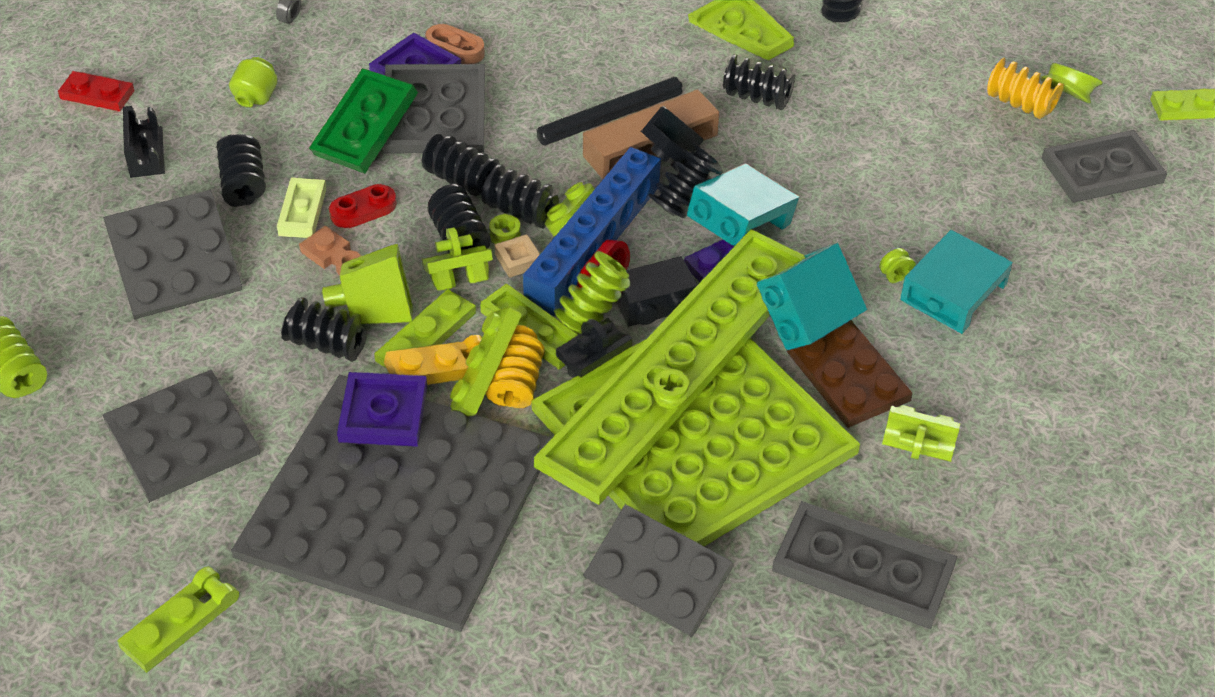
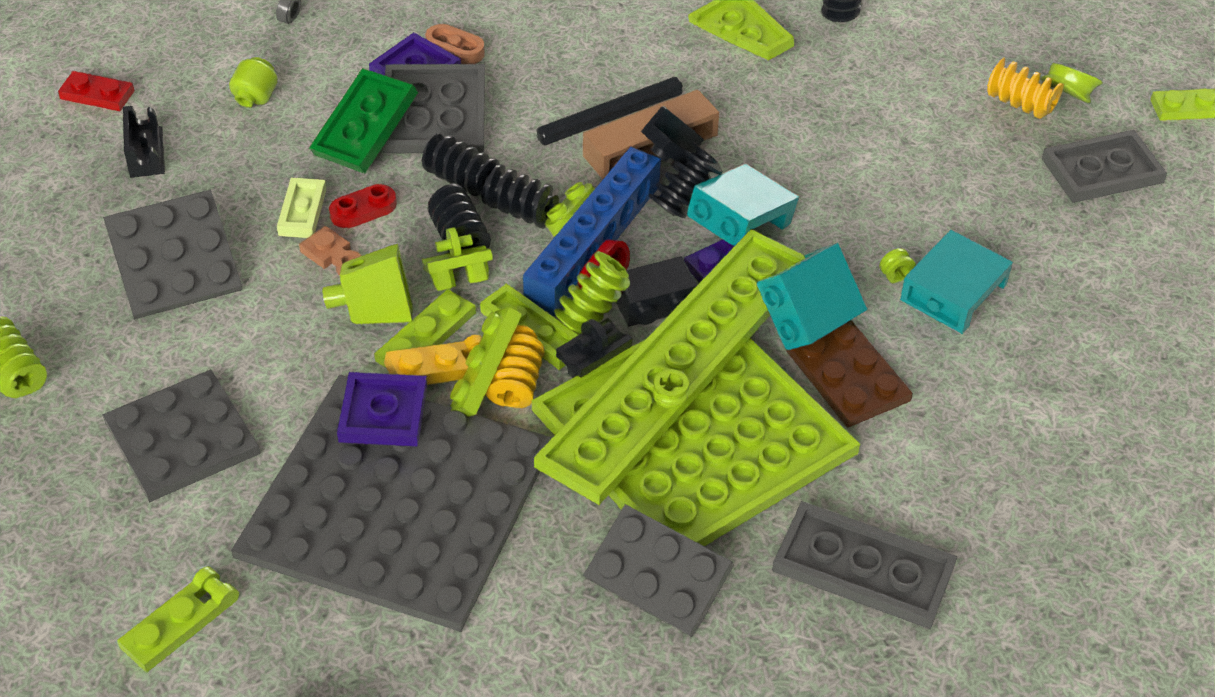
black piece [216,134,266,207] -> none
black piece [281,297,367,362] -> none
lime bush [489,214,521,244] -> none
tan plate [494,234,540,278] -> none
black piece [723,54,795,110] -> none
lime hips [882,405,961,462] -> none

